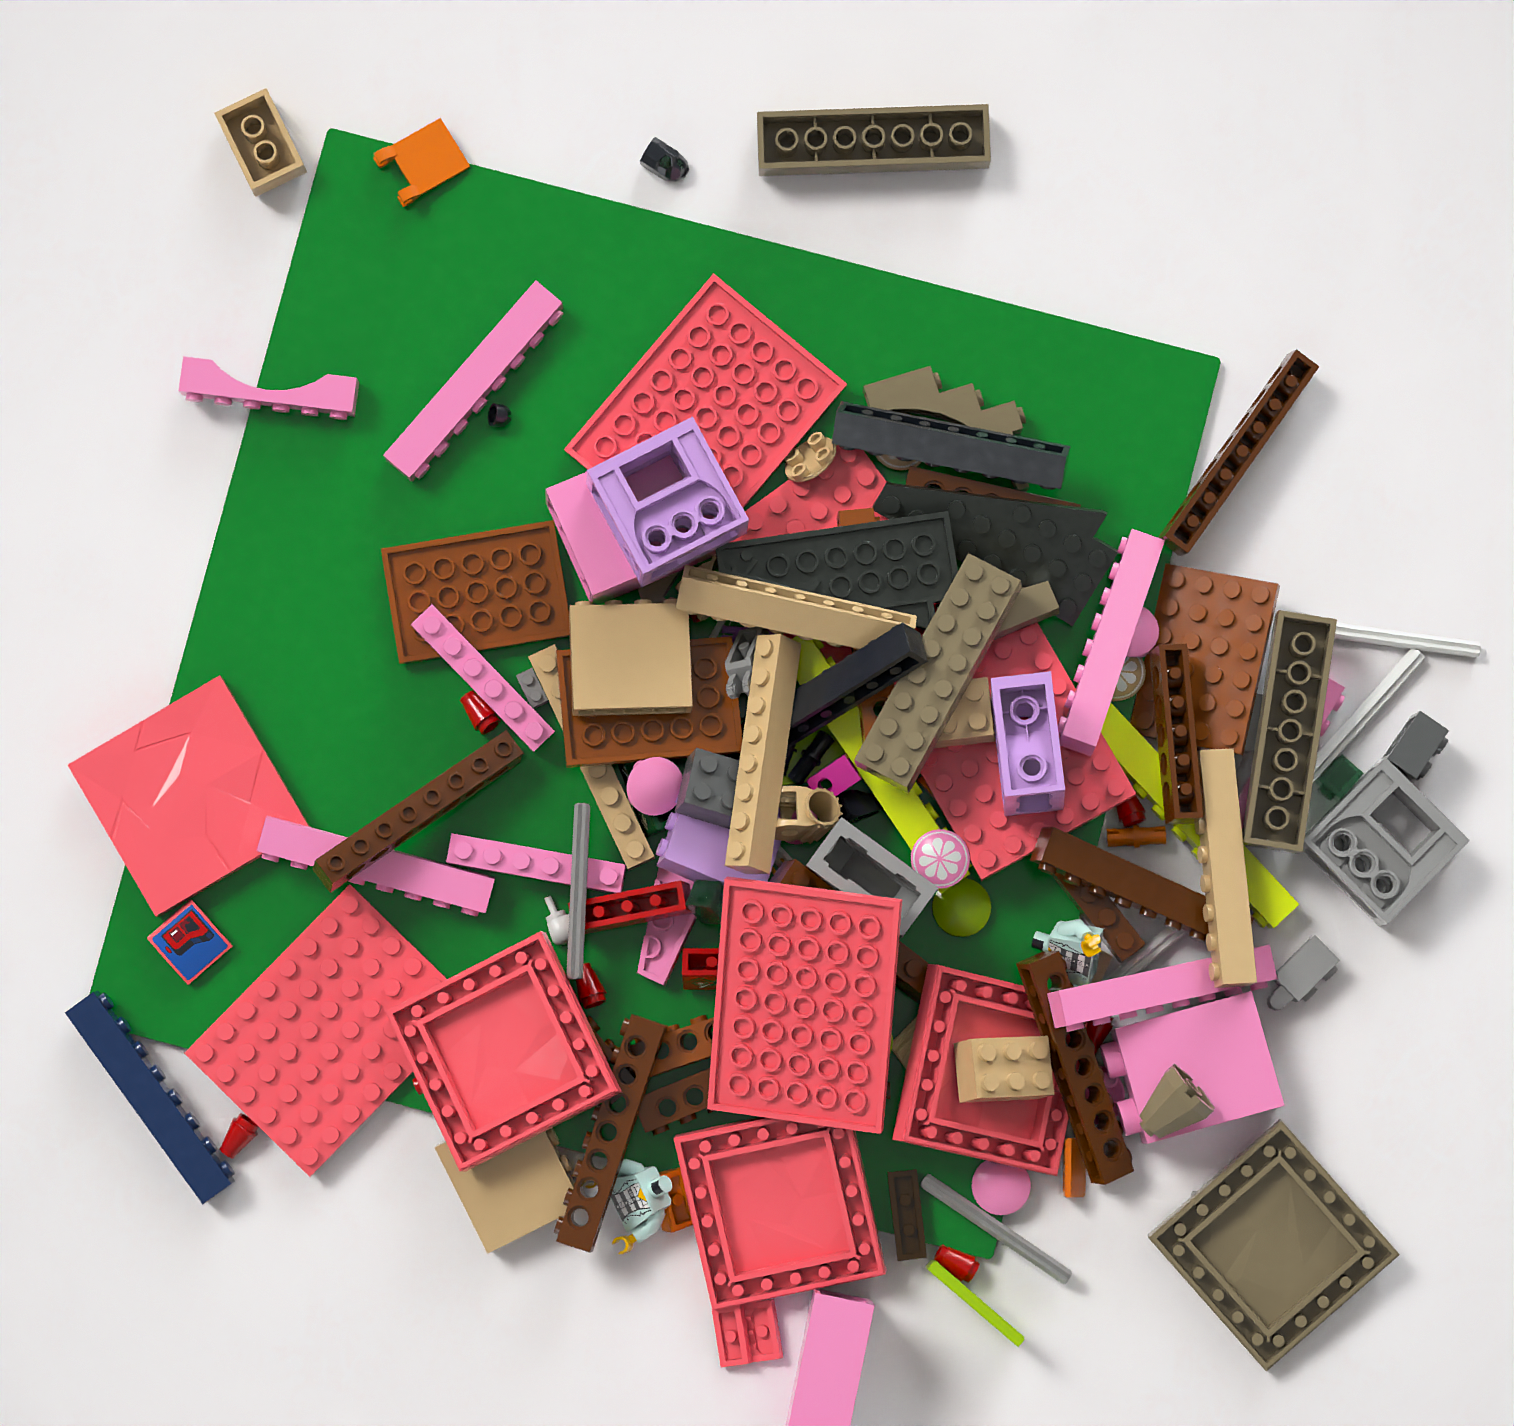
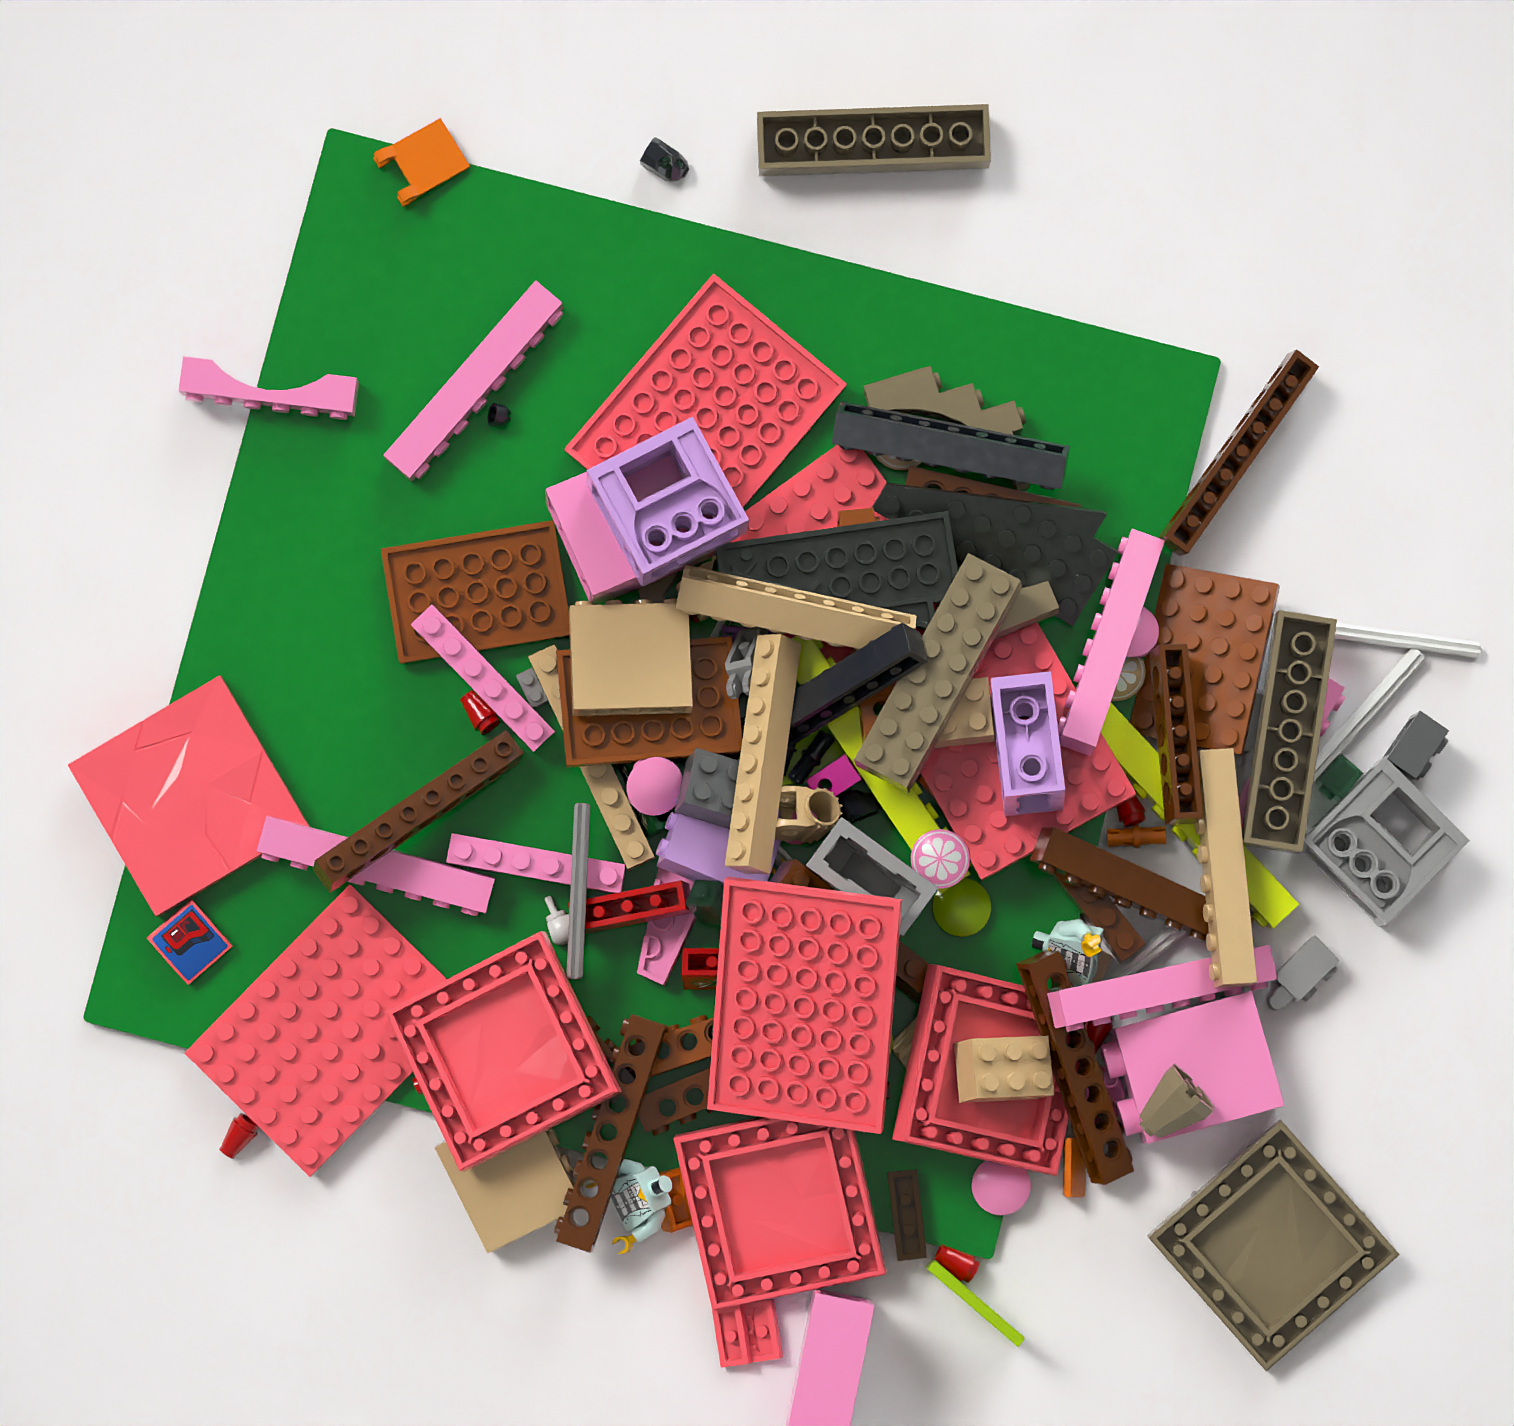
dark blue brick [65,991,235,1205] -> none
tan brick [214,88,307,197] -> none
red cone [576,963,607,1009] -> none
tan dish [784,432,836,482] -> none
light grey axle [920,1174,1072,1284] -> none

